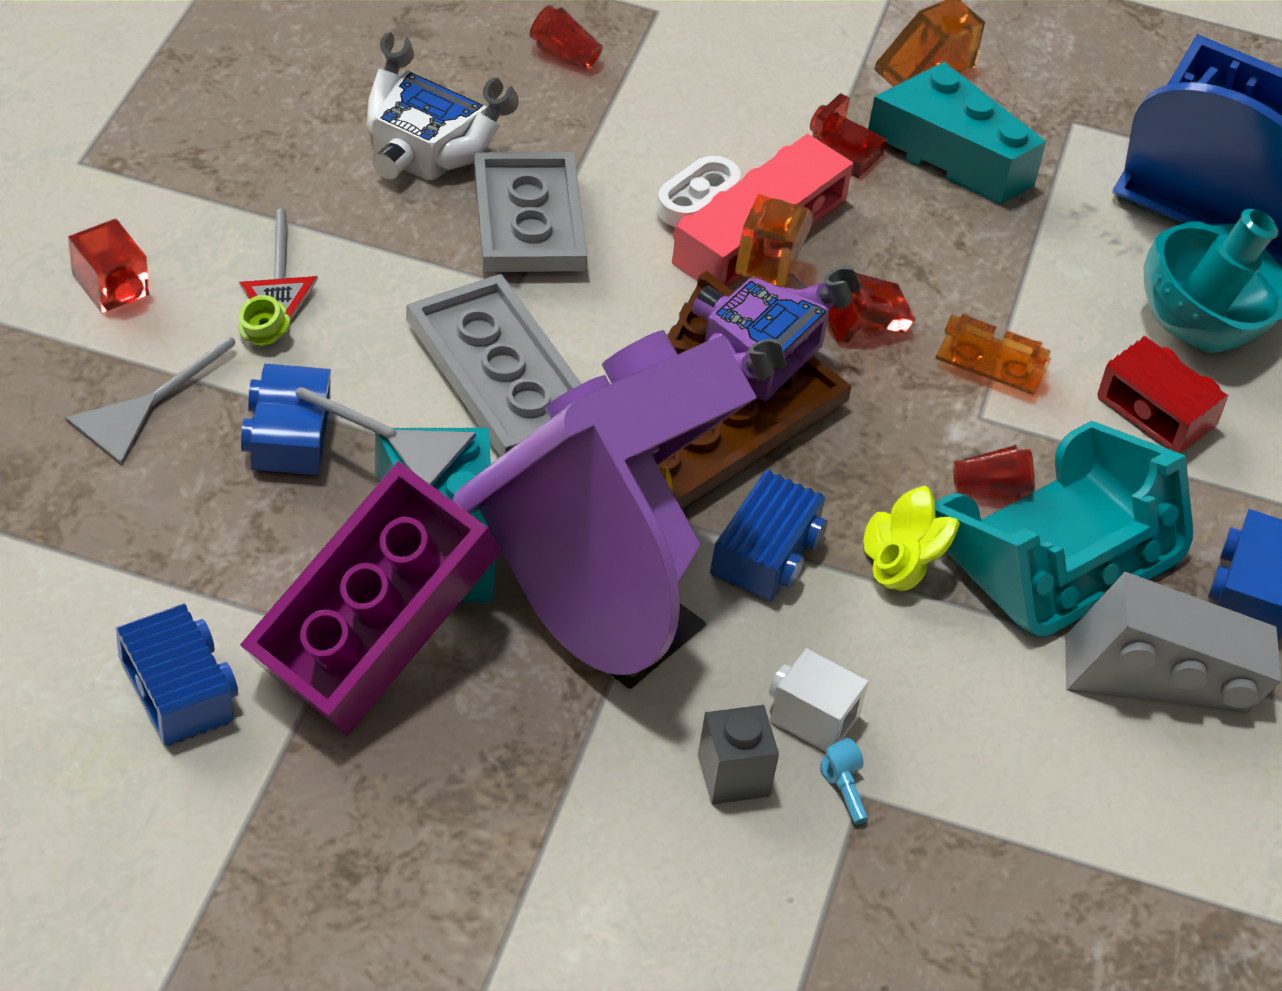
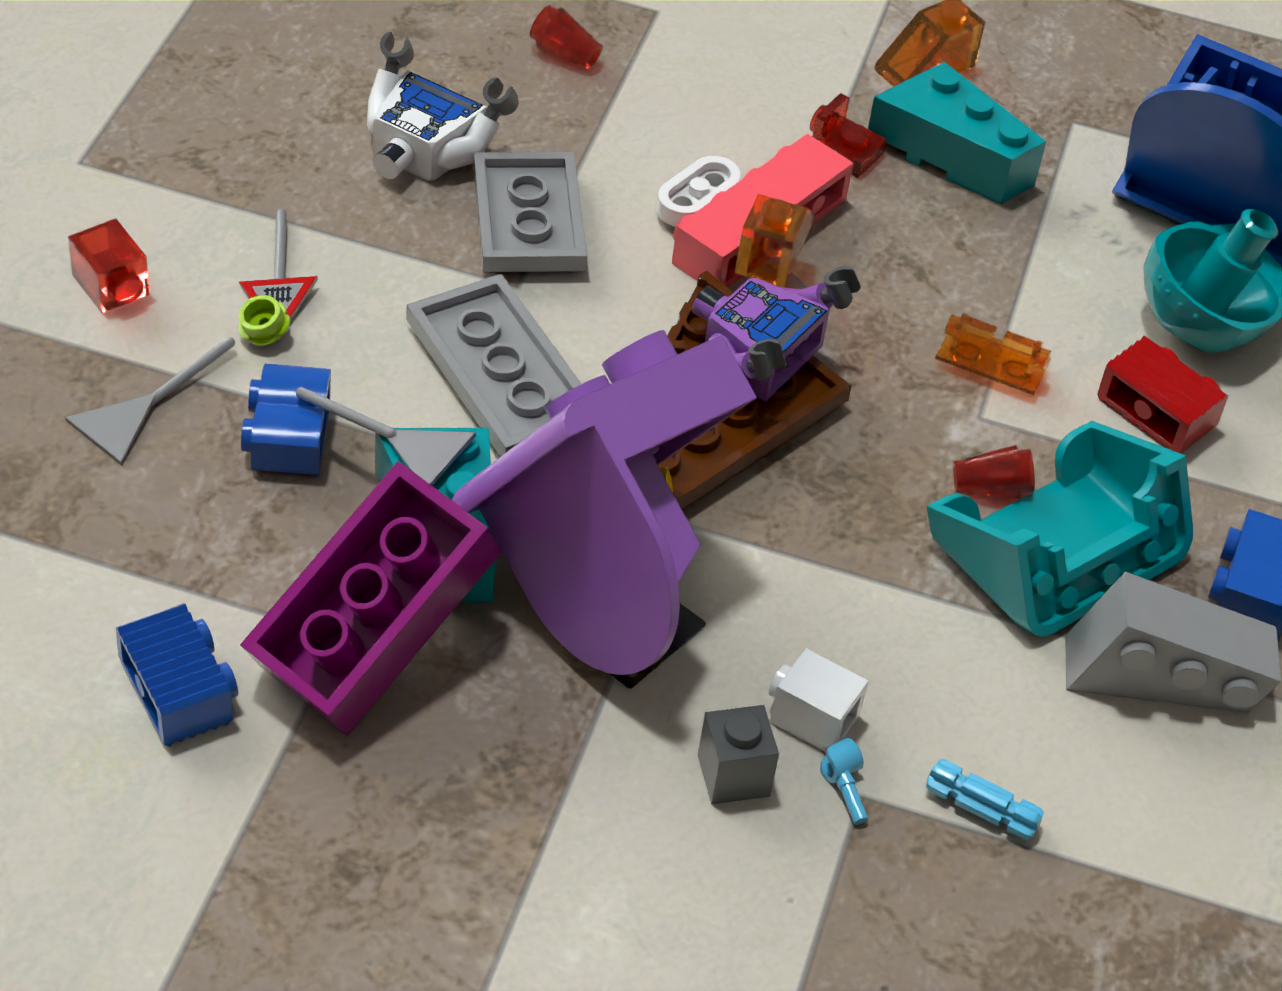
blue brick [710,470,828,601] -> none
clear red bracket [828,272,915,343] -> none
neon yellow plate [863,486,960,591] -> none
none -> medium azure axle [926,759,1044,840]

